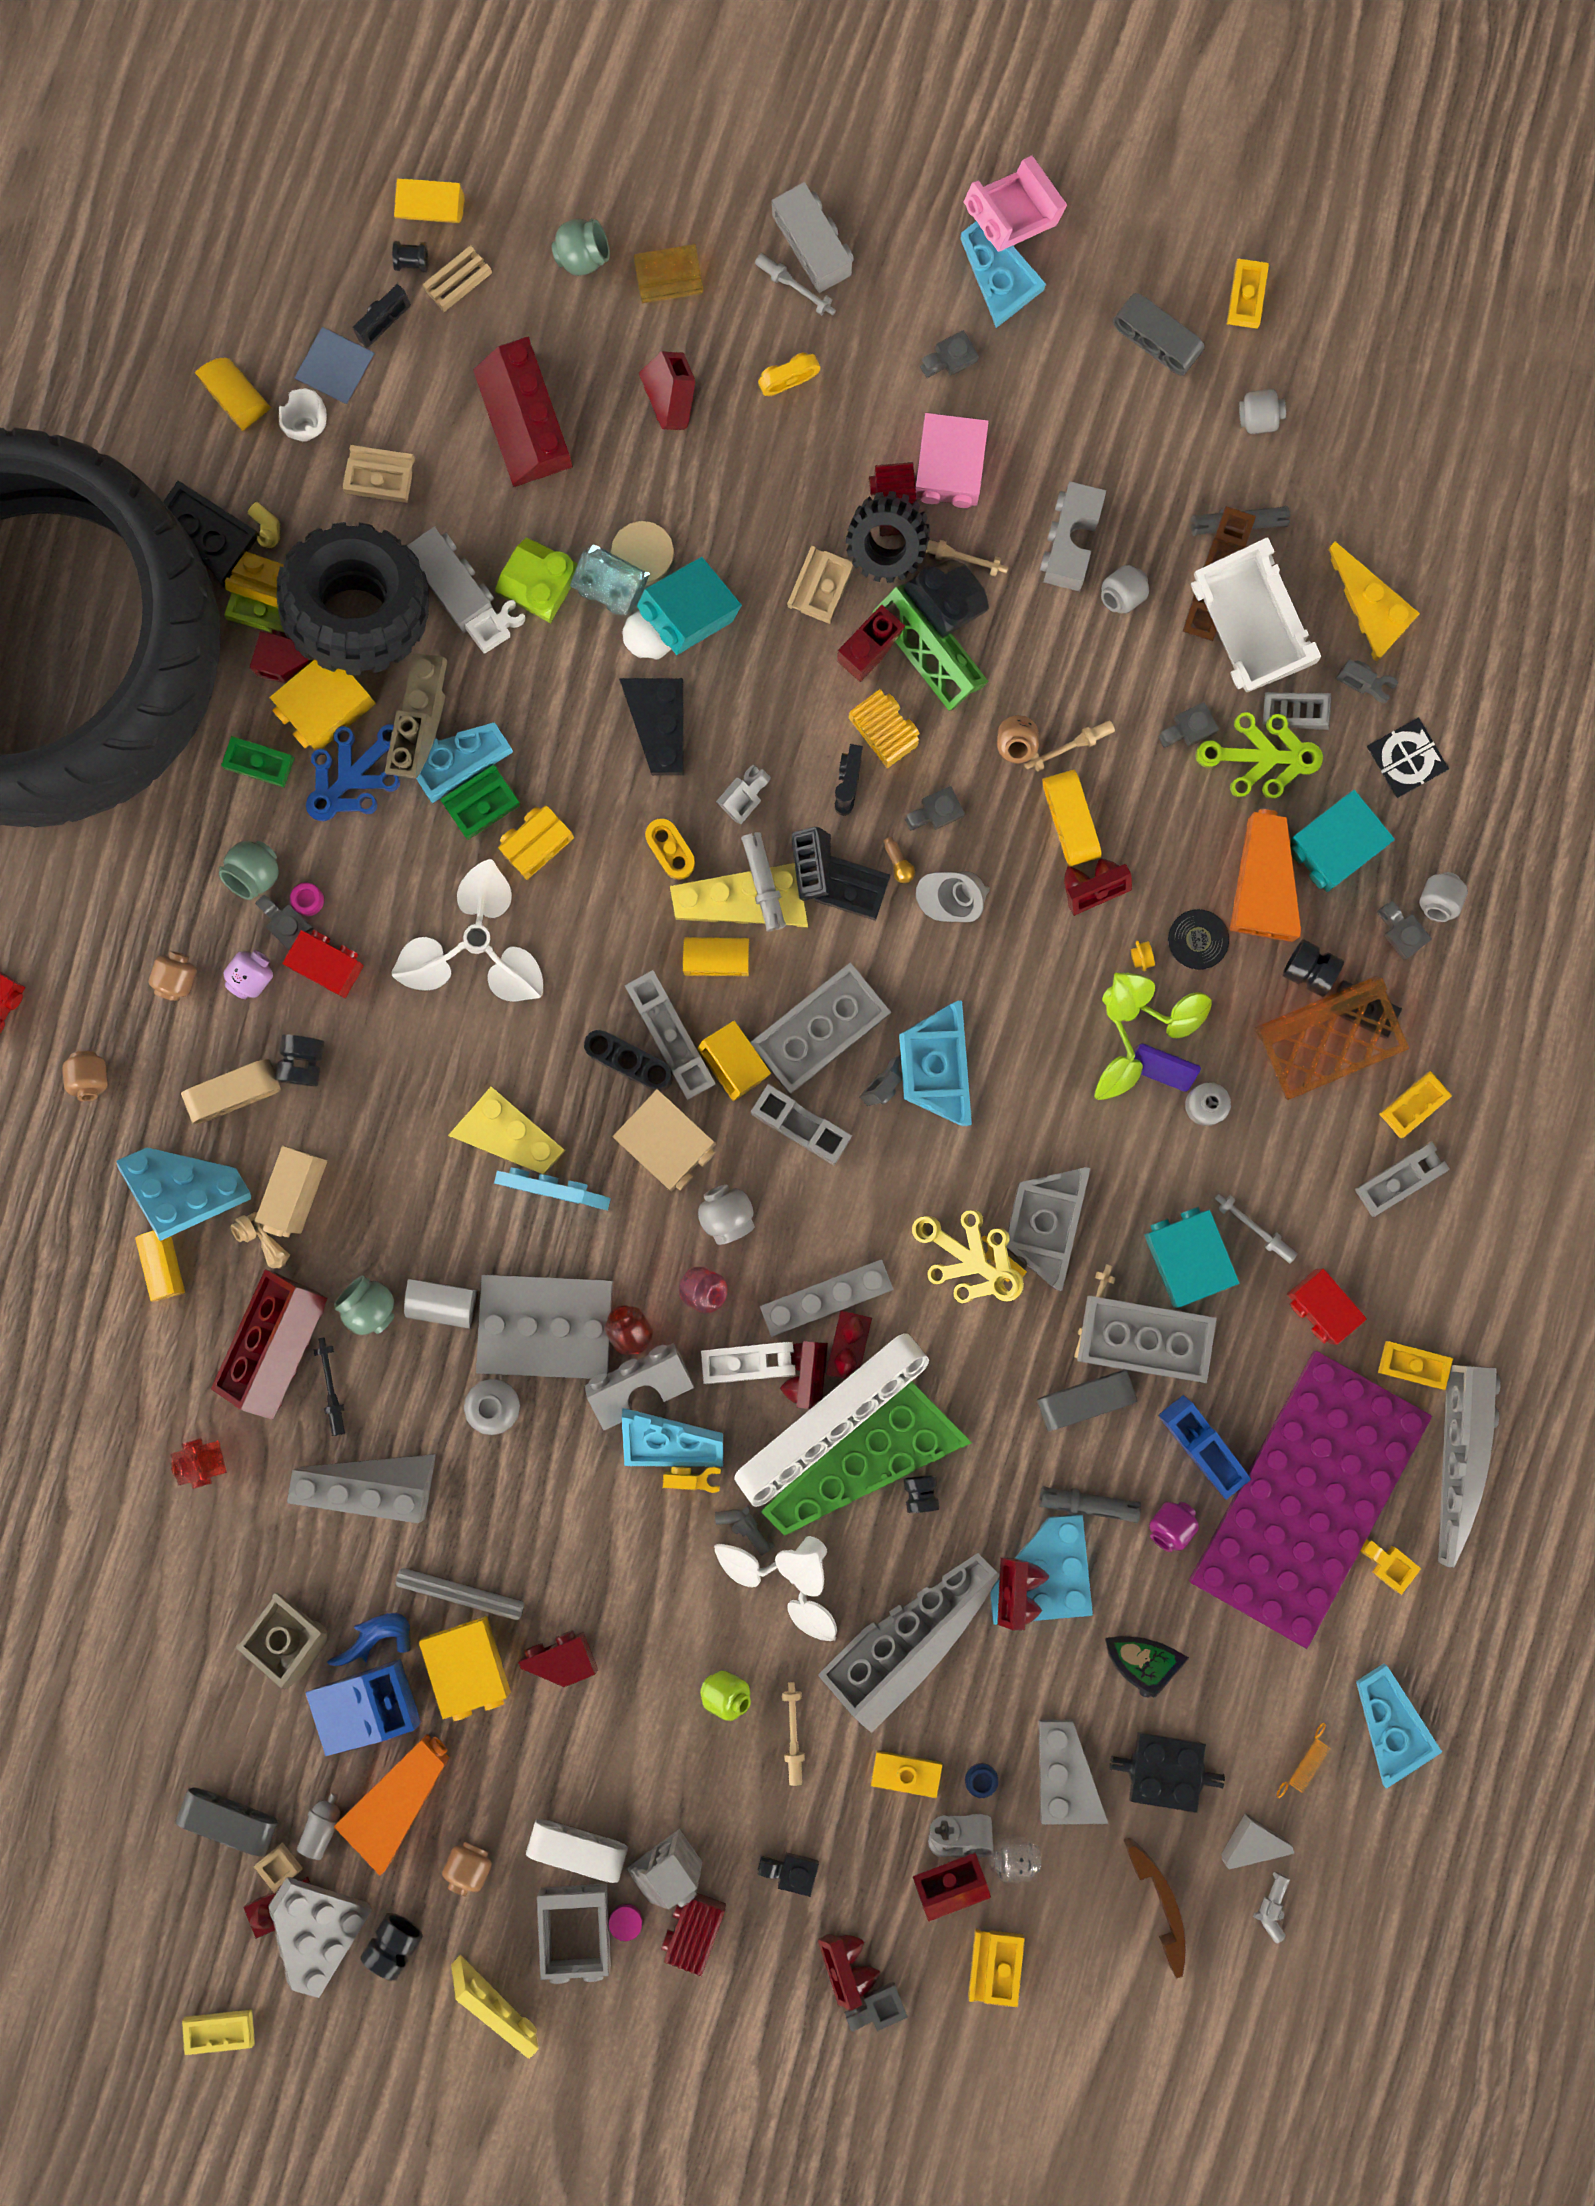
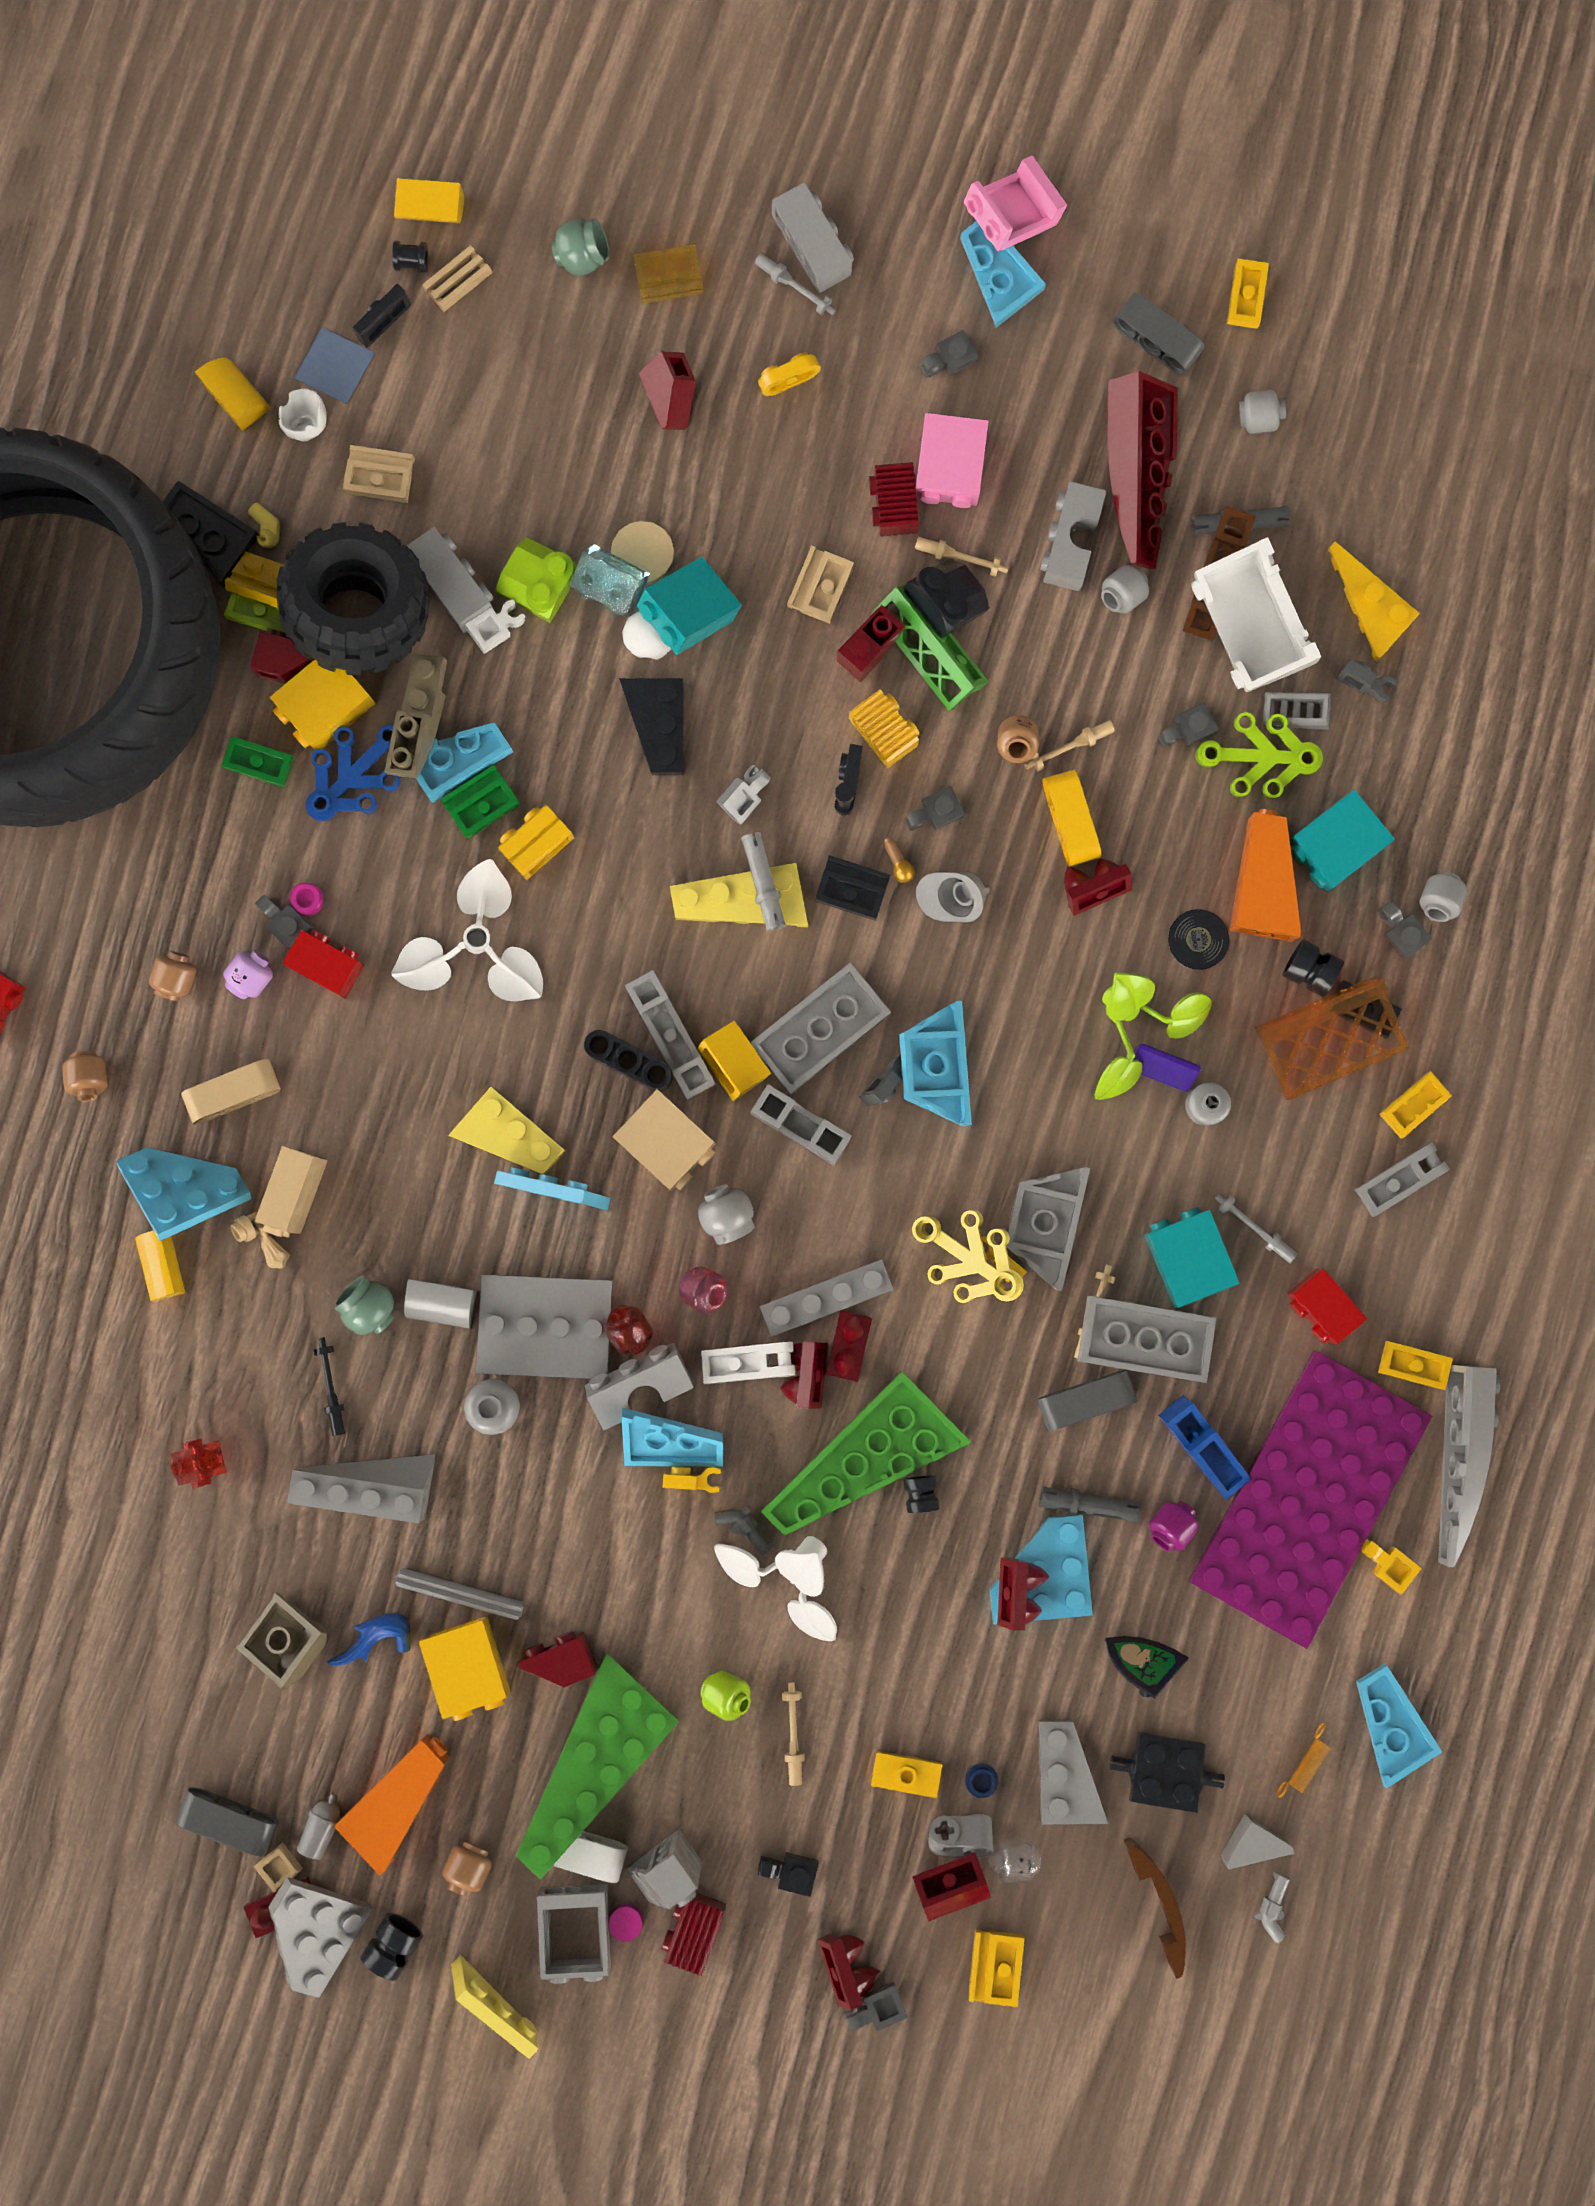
light yellow plate [182,2009,255,2055] -> none
dark red slope [211,1269,328,1420] -> none
sand green piece [219,841,279,900] -> none
black wheel [275,1034,324,1086] -> none
slope [305,1659,421,1756] -> none
dark red slope [473,336,573,488] -> none
yellow plate [645,819,695,880] -> none
yellow brick [683,937,749,976] -> none
white beam [734,1334,929,1507] -> none
black slope [792,827,831,901] -> none
light grey wedge [818,1553,1000,1733] -> none
black tyre [846,491,930,583] -> none
yellow plate [1130,941,1155,972] -> none
sticker [1366,717,1449,798] -> none
none -> bright green wing [516,1653,679,1880]
none -> dark red wedge [1107,371,1178,570]

